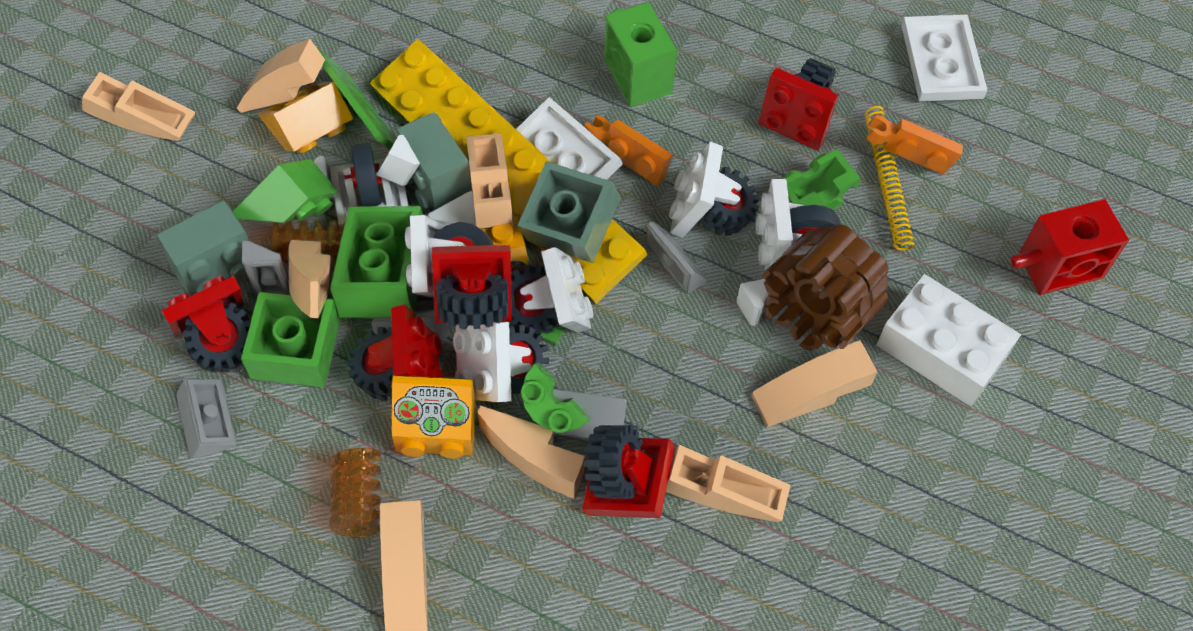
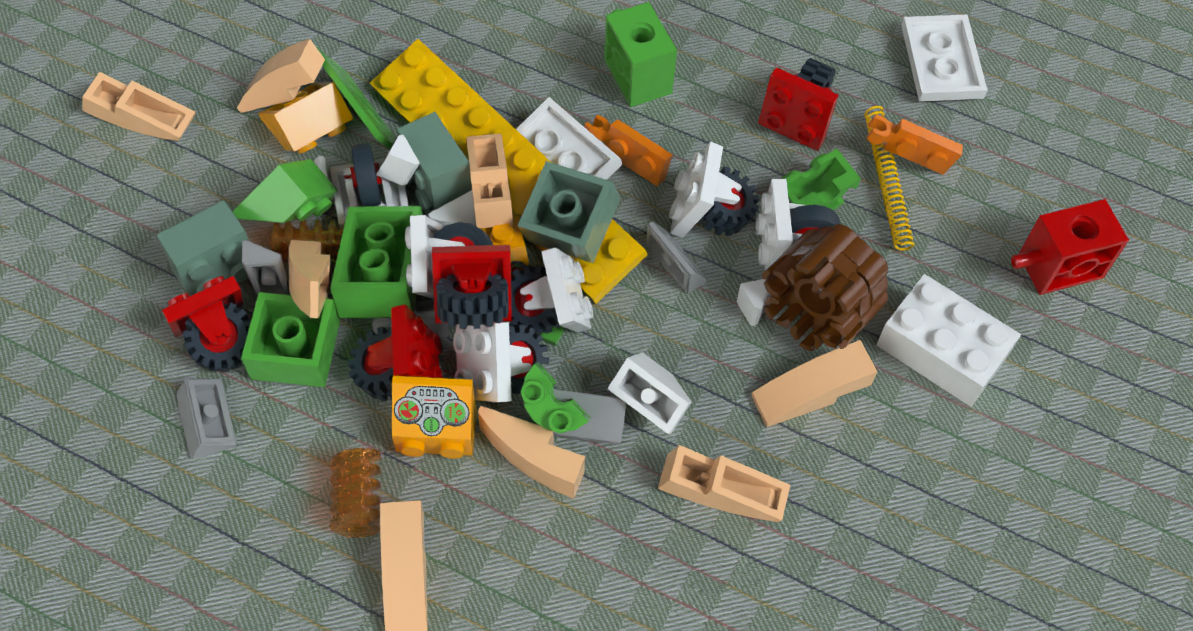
plate [582,425,675,518] -> none
none -> white slope [608,353,692,434]

